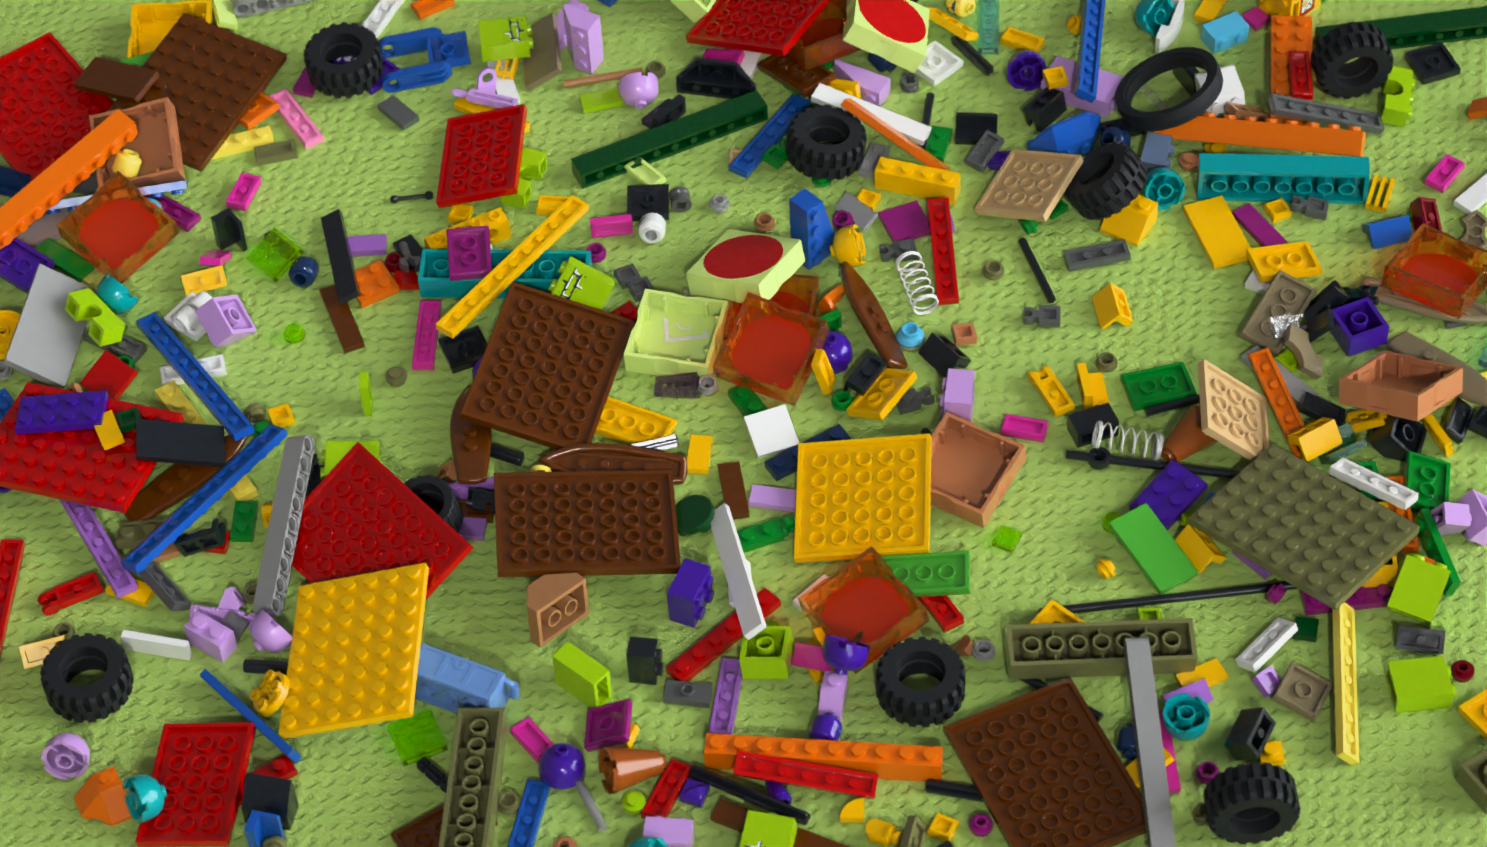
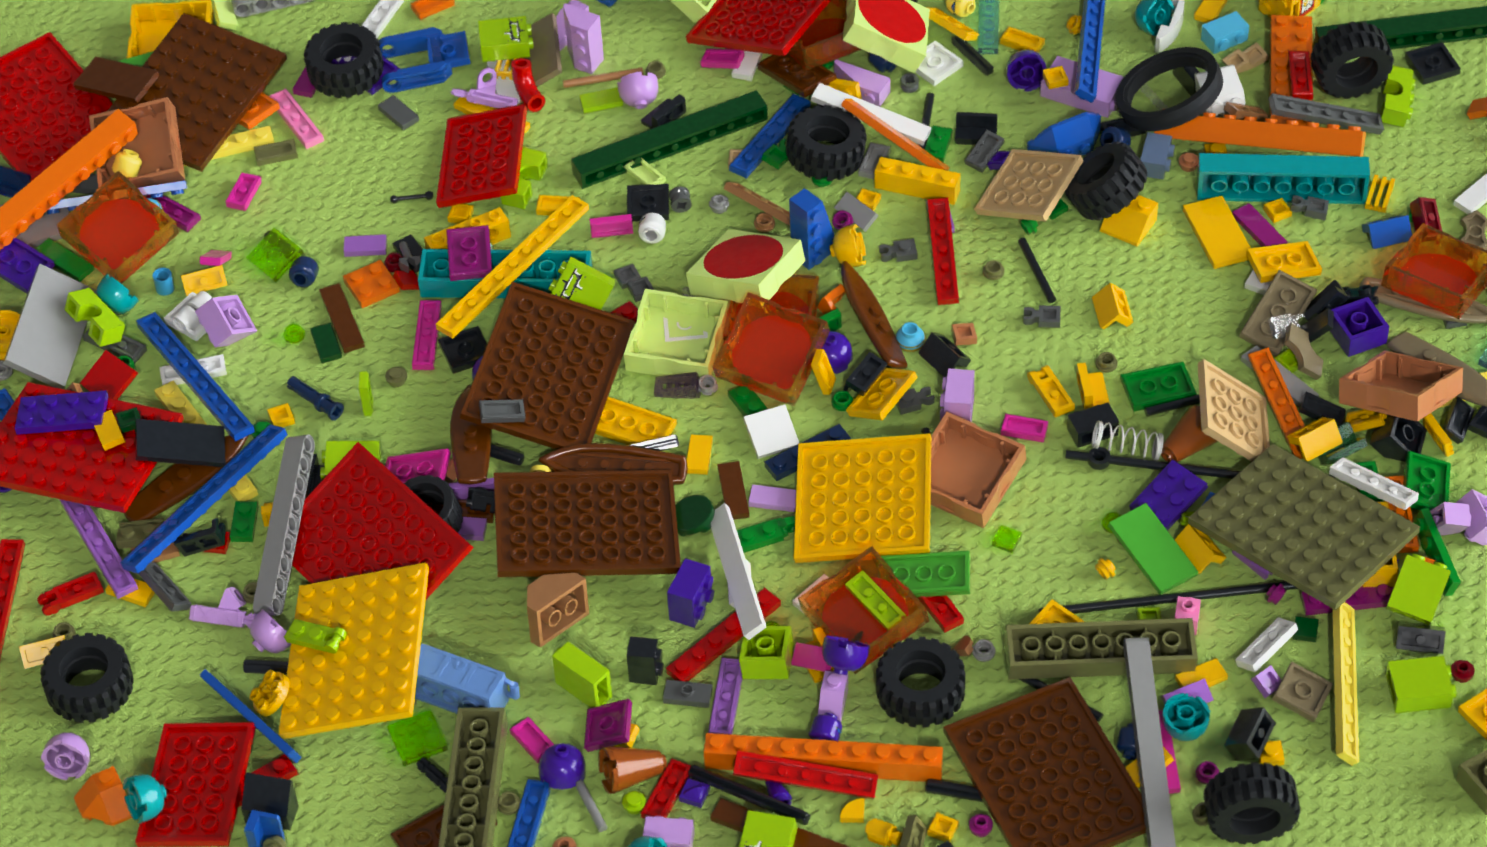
white tile [121,630,192,661] -> none
lavender brick [184,611,238,663] -> none
black panel [211,208,248,252] -> none
flat silver tile [221,610,250,642] -> none
olive plate [243,403,265,422] -> none
black tile [321,209,360,304] -> none
magenta plate [586,243,606,263] -> none
black wedge [676,58,756,99] -> none
magenta tile [878,200,931,242] -> none
white piece [895,251,939,315] -> none
black hinge [1023,87,1067,132] -> none
dark grey plate [1063,239,1131,272] -> none
teal cylinder [1142,167,1185,210] -> none
dark pink tile [1242,6,1270,31] -> none
dark pink plate [1424,154,1465,193] -> none
none -> dark azure beam [152,268,175,296]
none -> lime plate [284,619,347,654]
none -> dark blue pin [287,376,344,421]
none -> dark green tile [310,323,342,364]
none -> dark pink tile [385,448,451,483]
none -> dark grey tile [479,399,526,423]
none -> red cylinder [511,58,546,112]
none -> medium nougat tile [723,182,790,225]
none -> lime plate [845,570,907,633]
none -> bright pink brick [1174,596,1201,635]
none -> tan slope [1222,43,1269,73]

